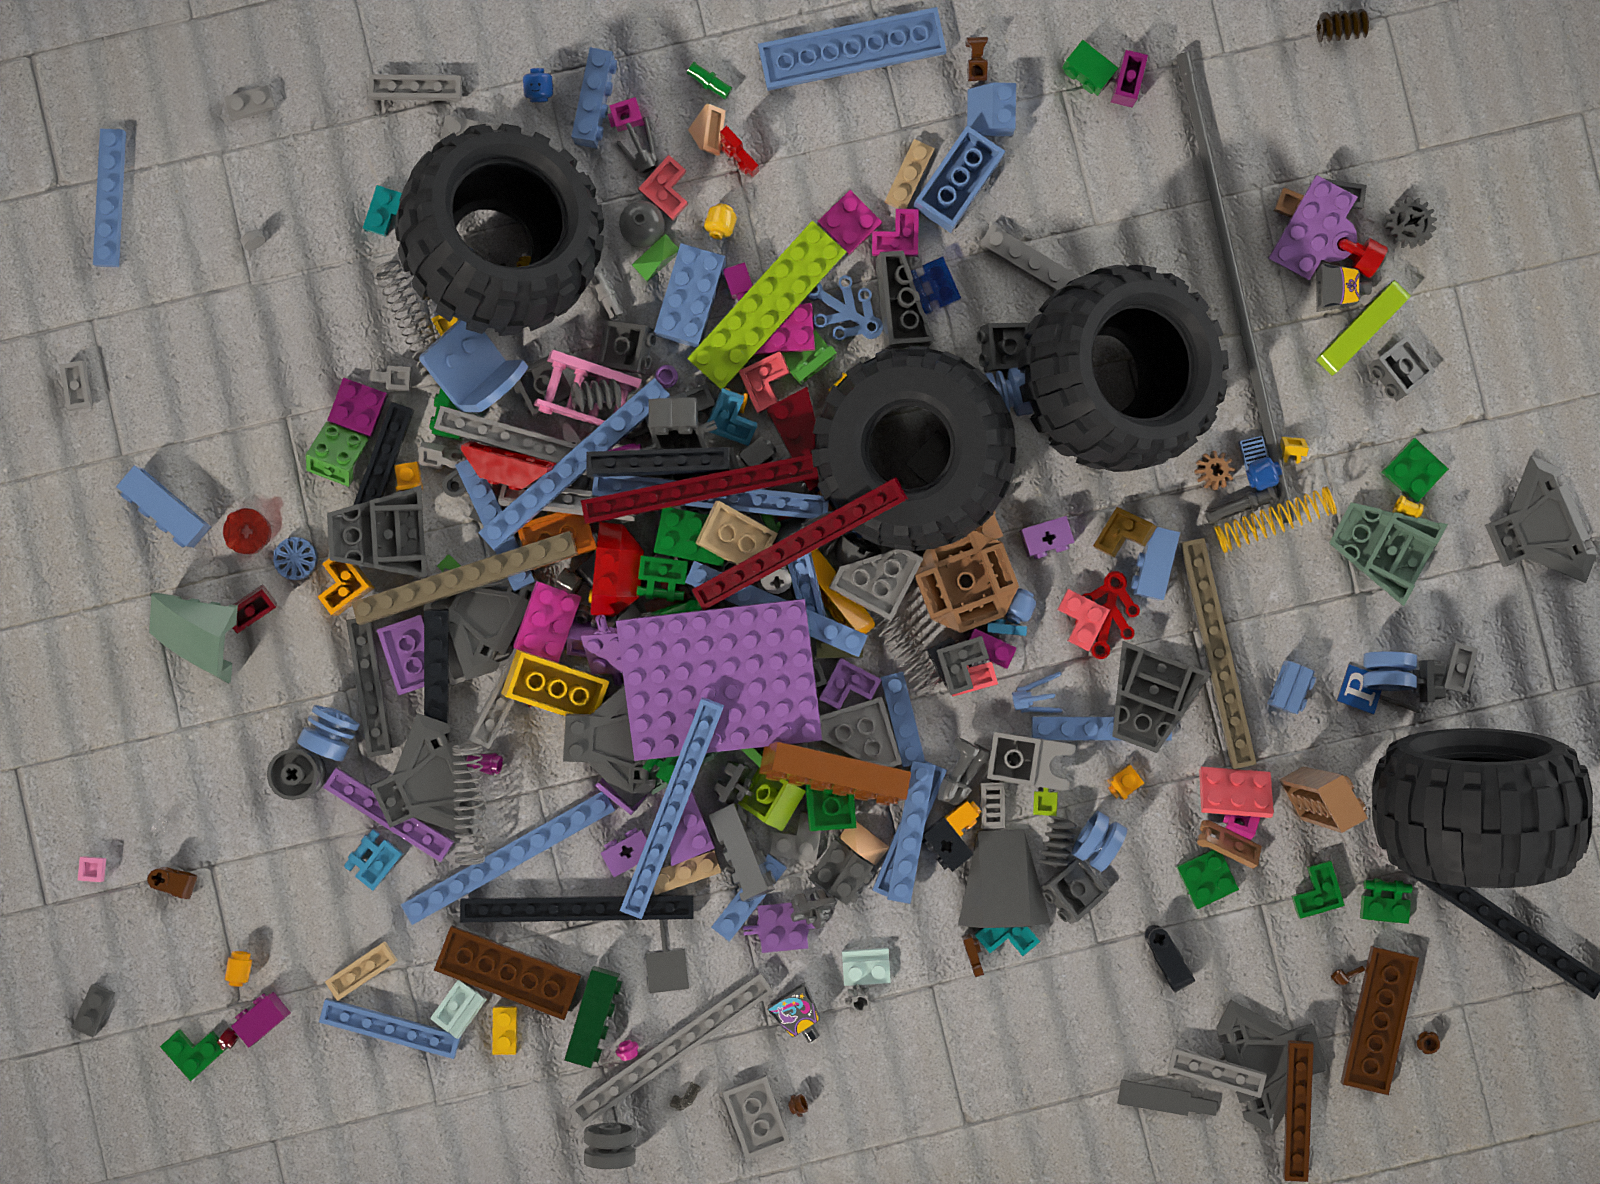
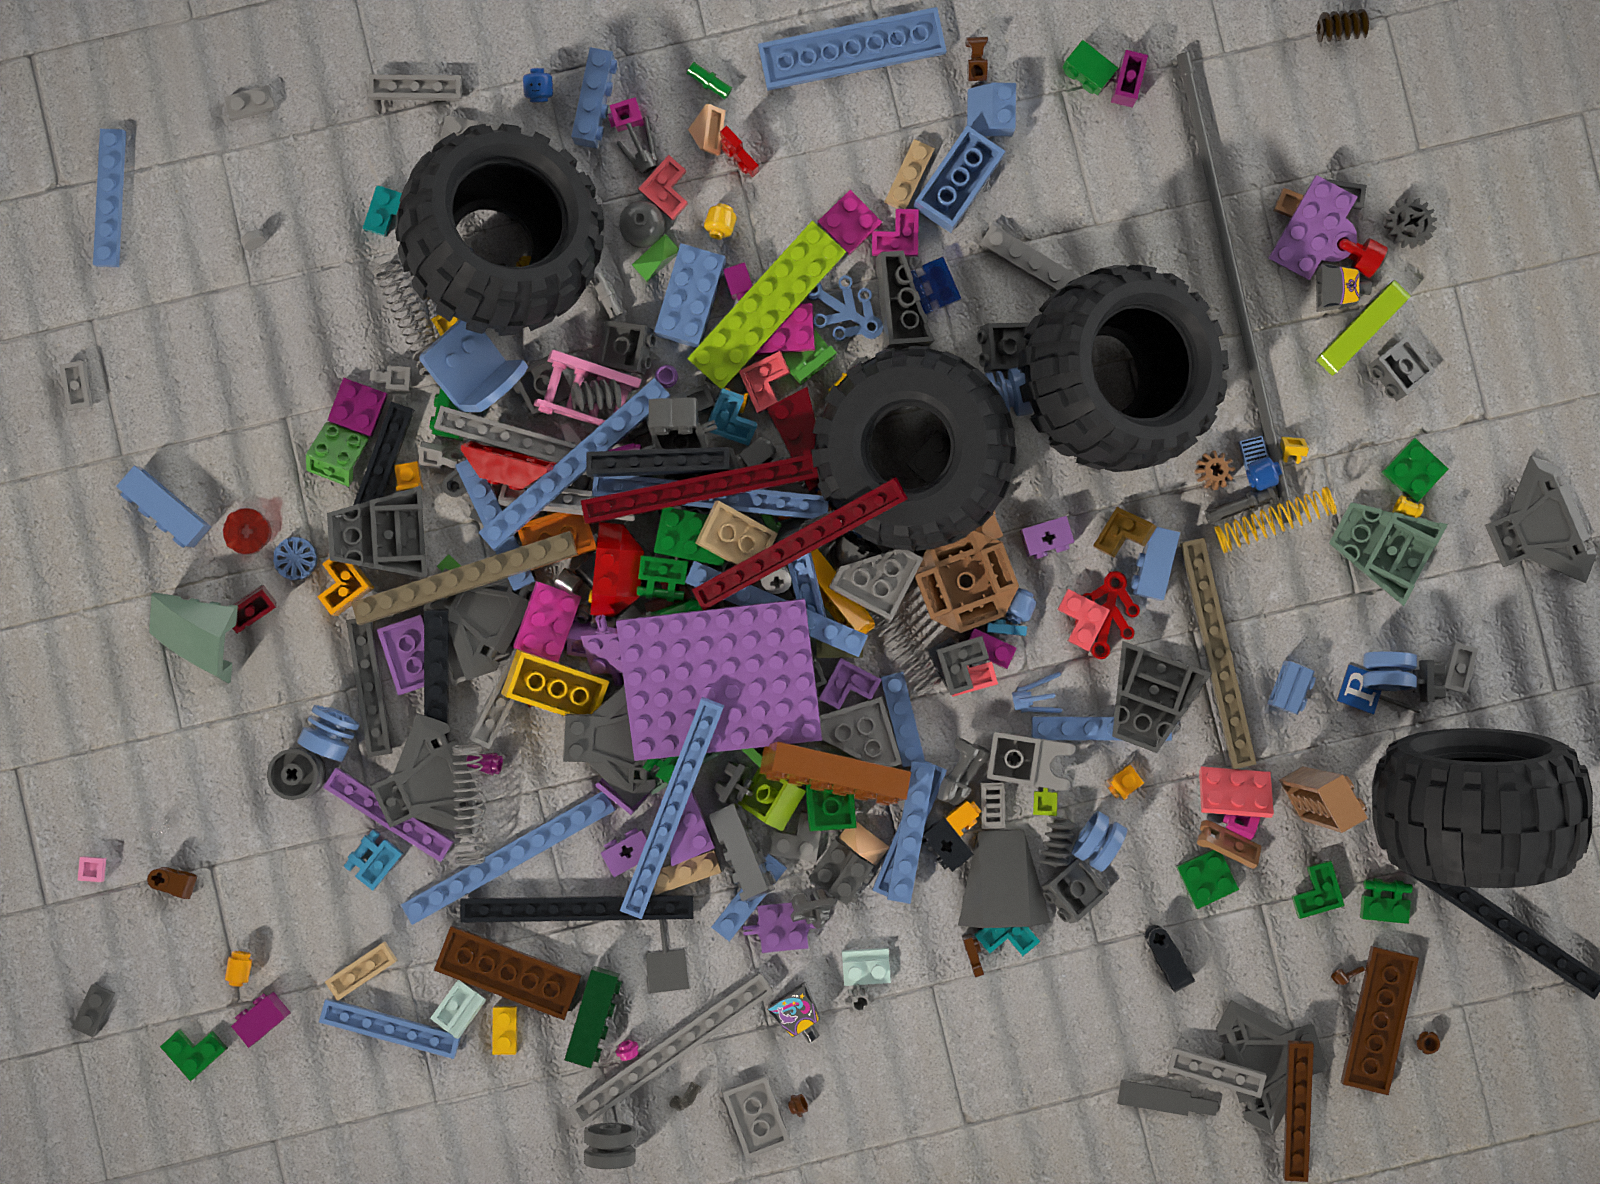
dark red plate [217,1027,239,1051] -> none

